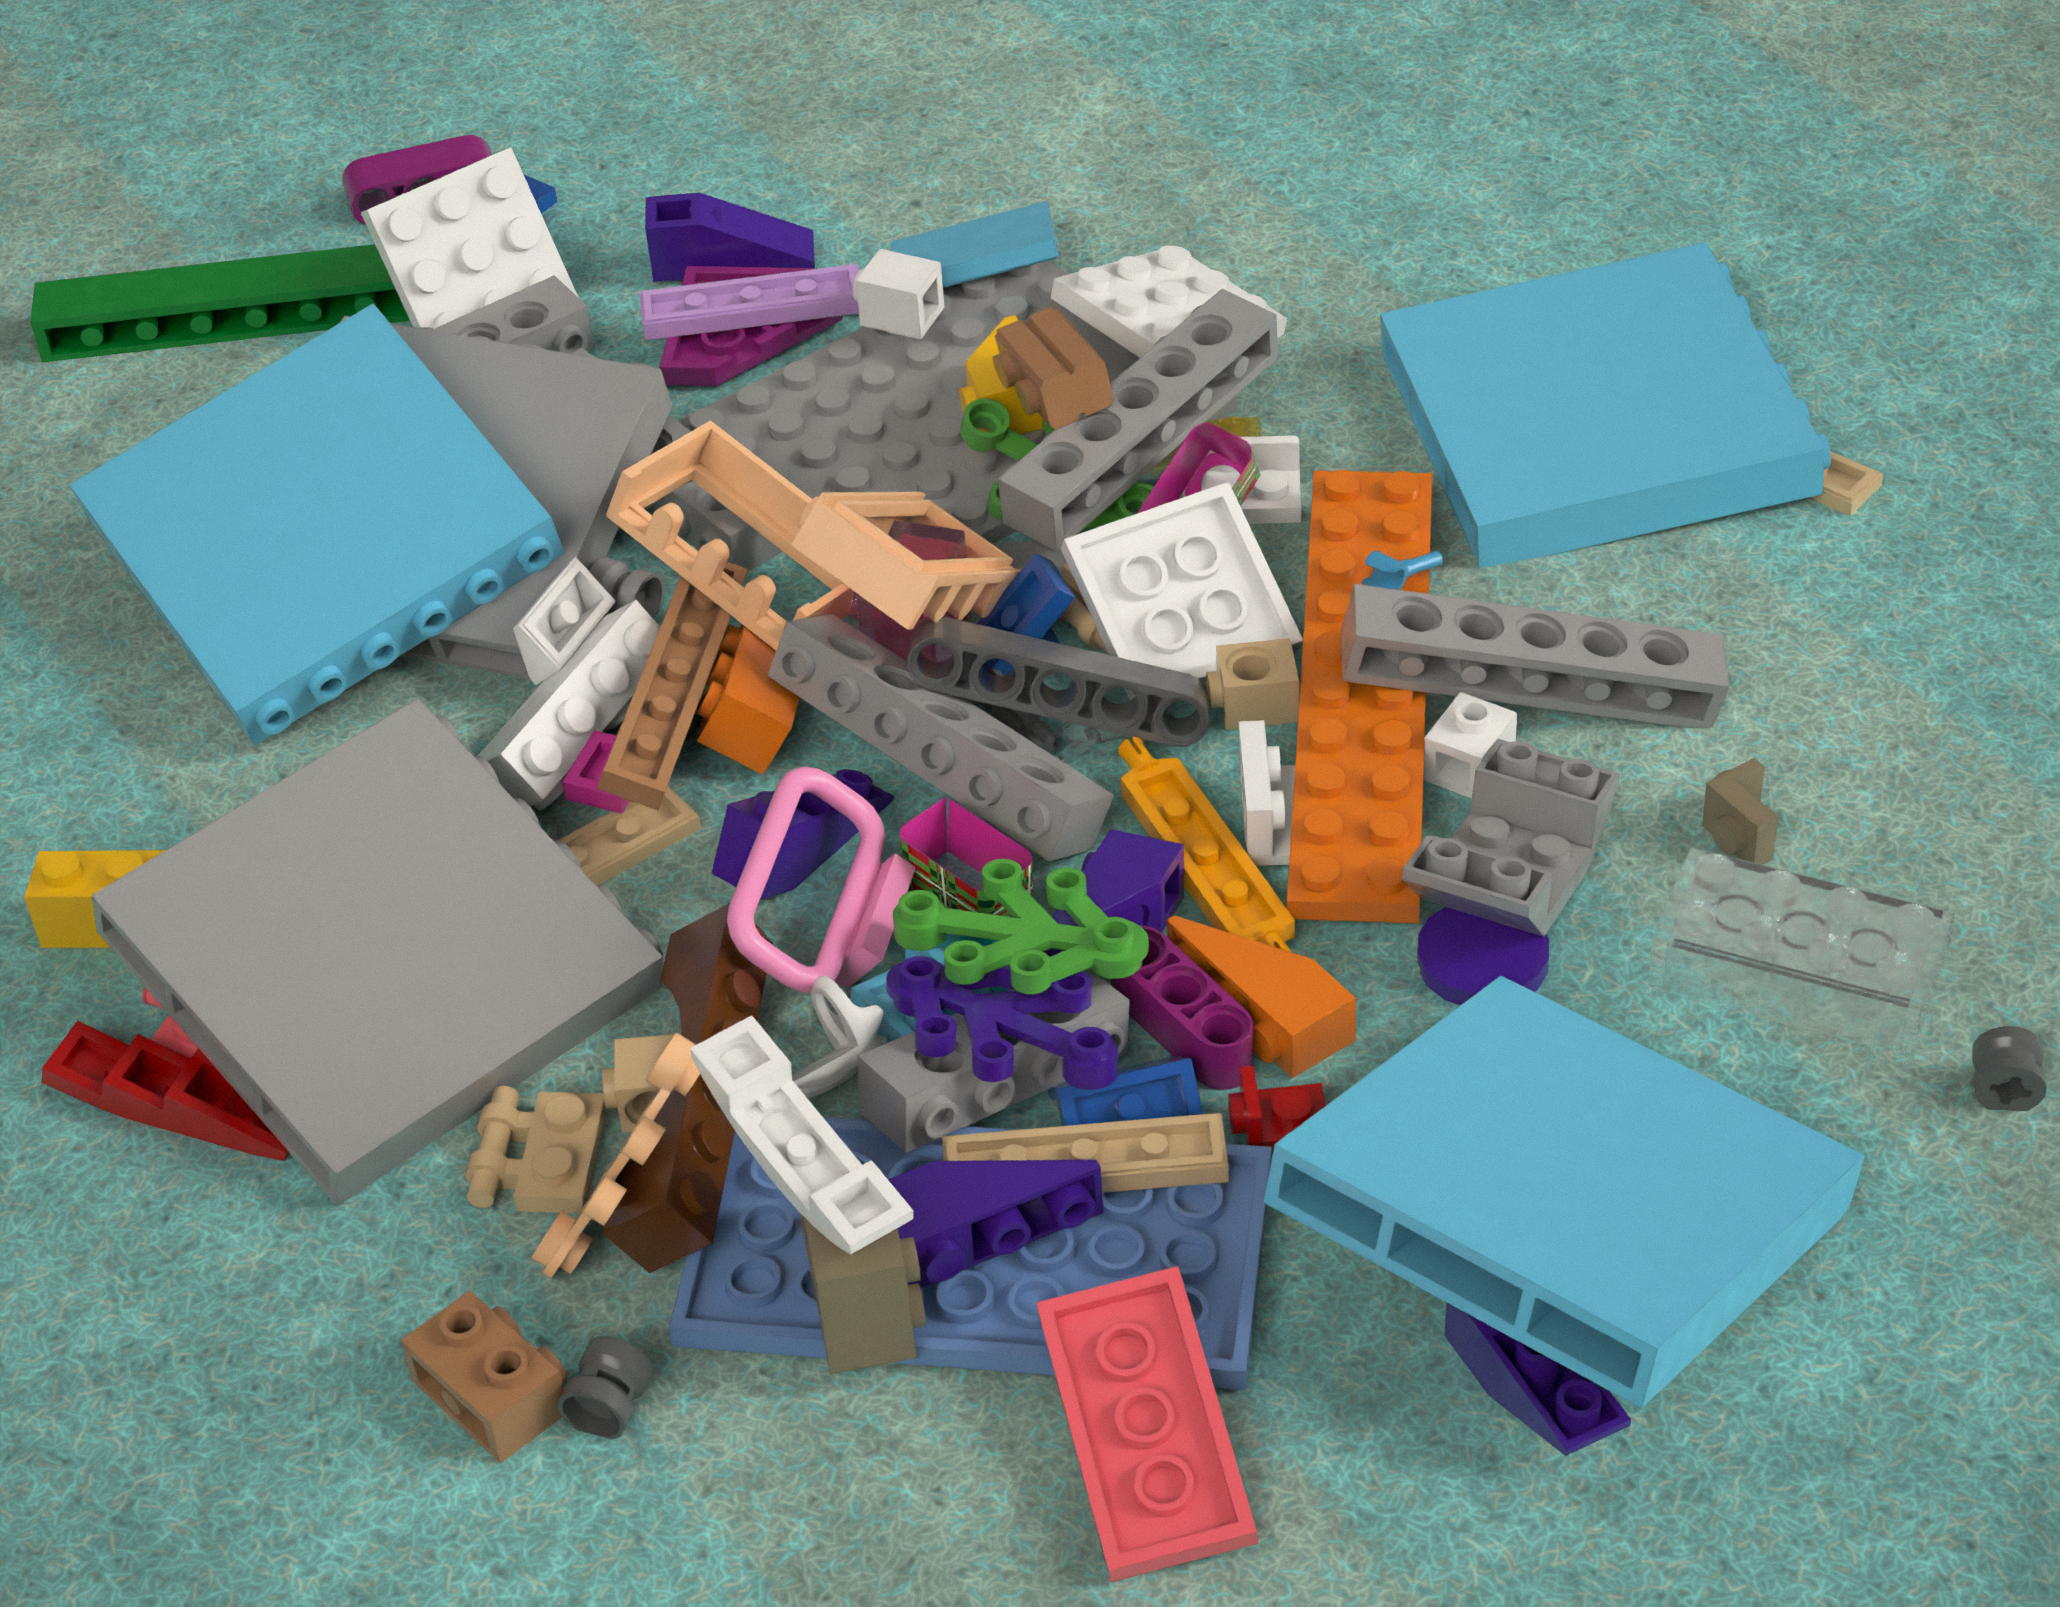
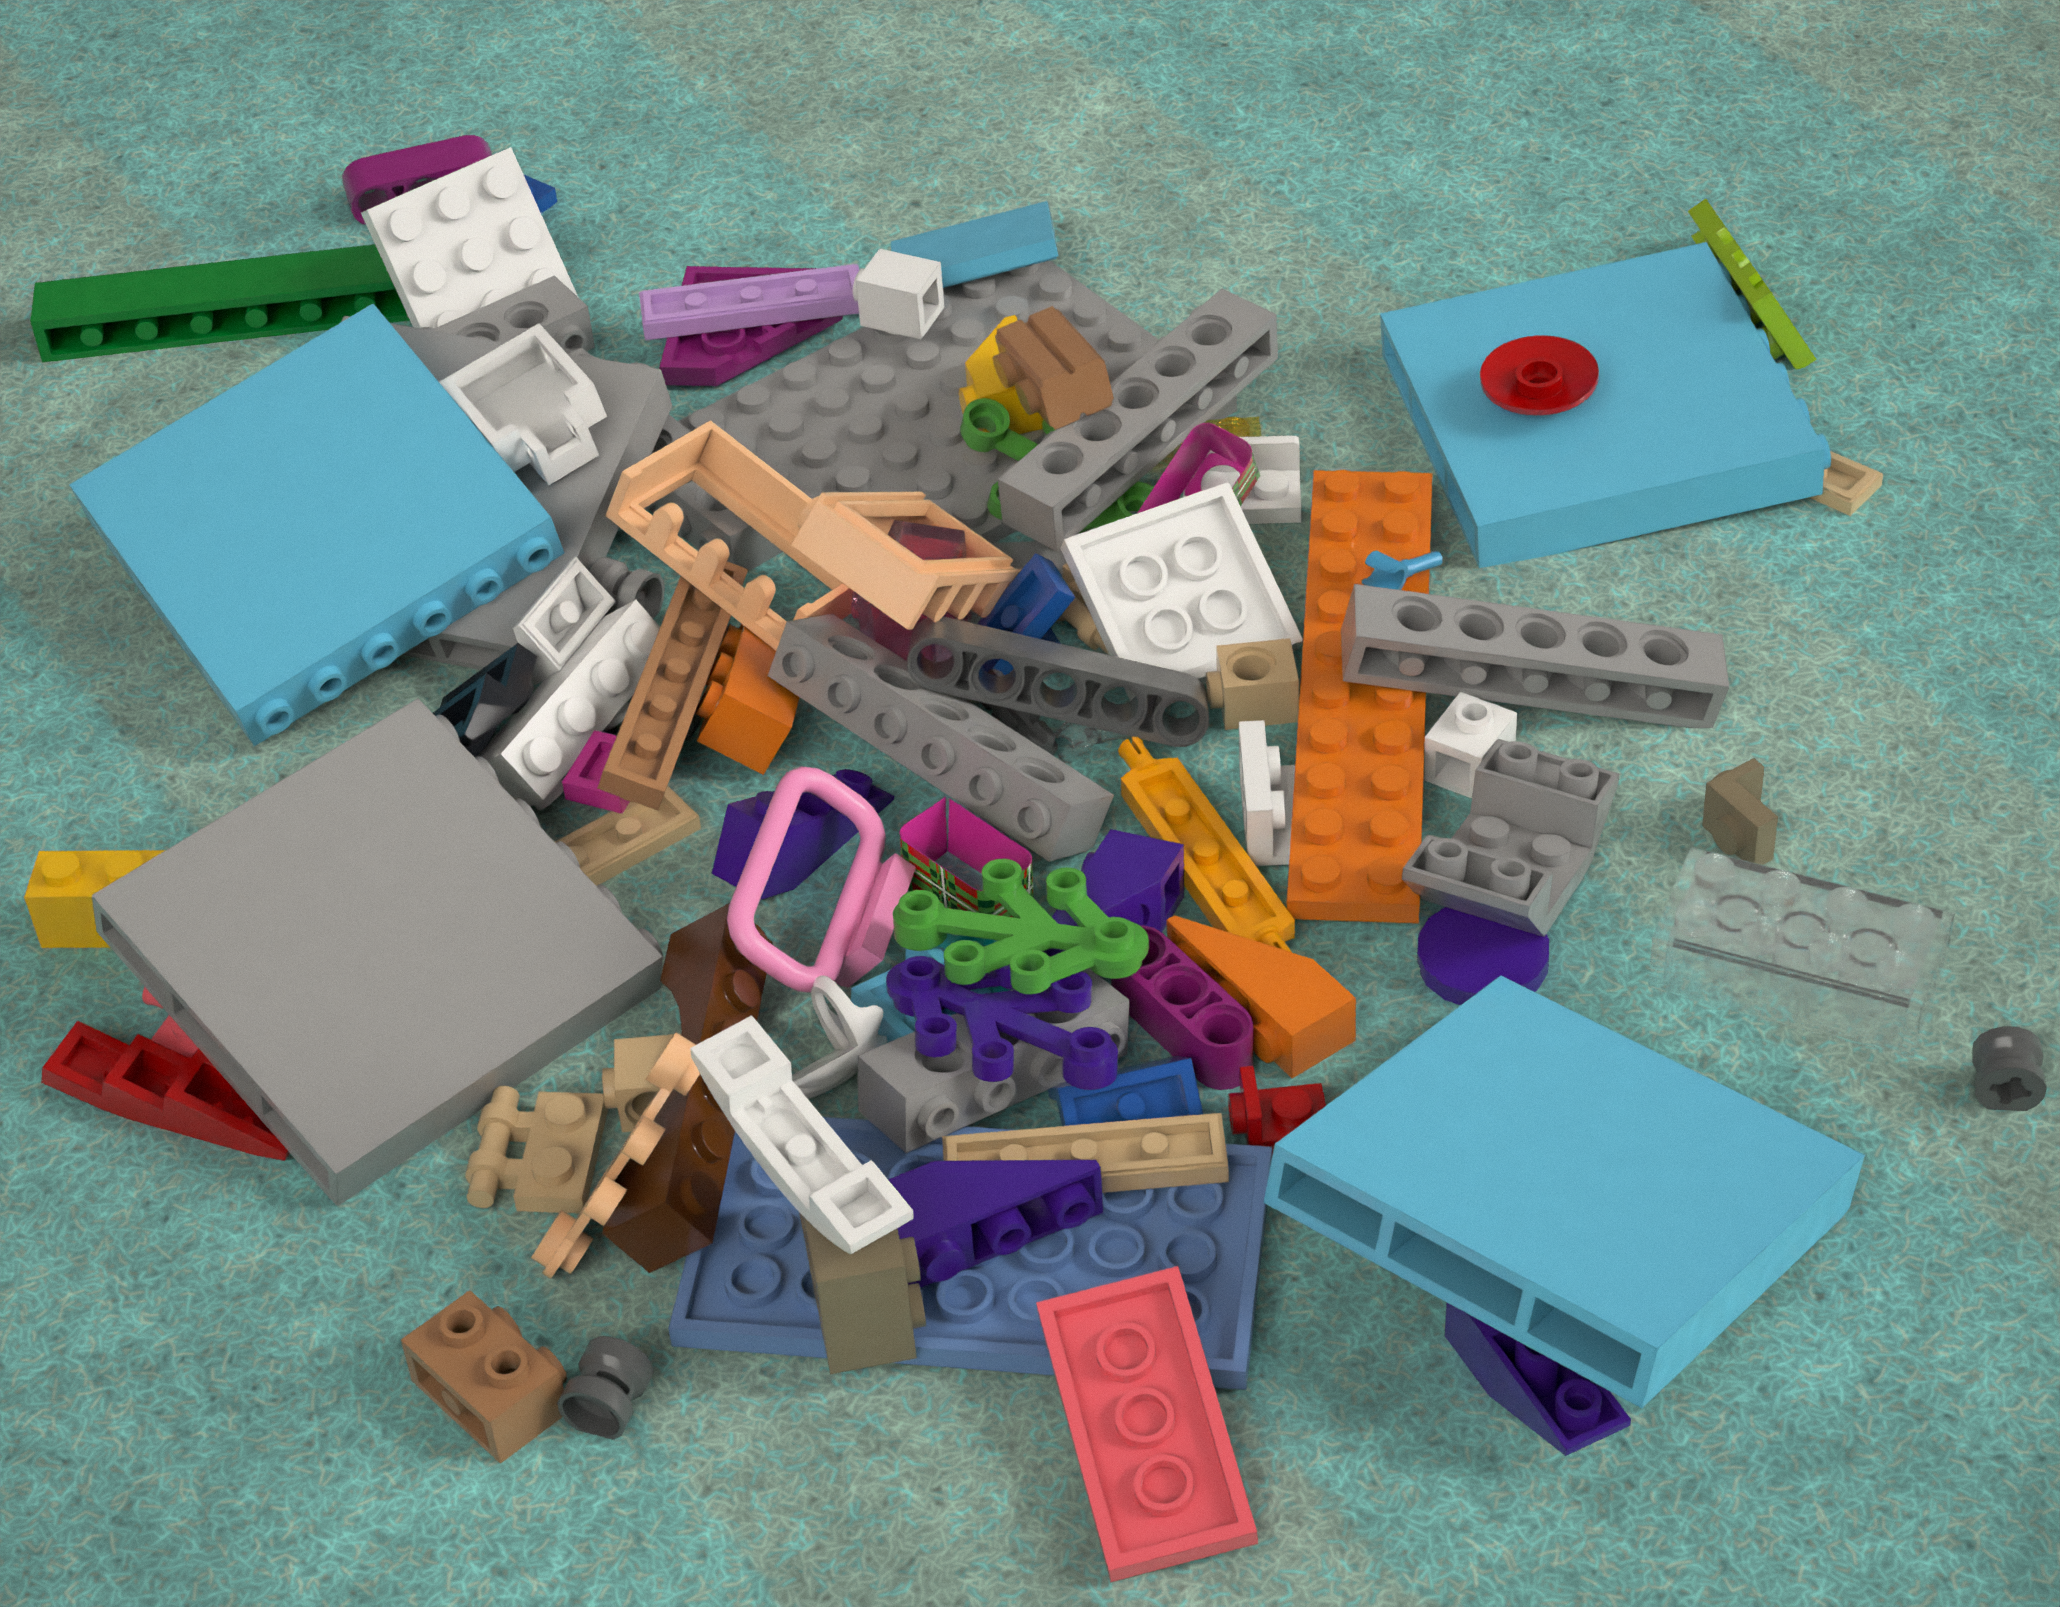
dark purple slope [645,192,815,282] -> none
white plate [1051,245,1287,358] -> none
none -> black plate [433,643,537,758]
none -> white piece [439,323,607,485]
none -> red dish [1480,335,1599,416]
none -> lime wing [1688,198,1817,370]

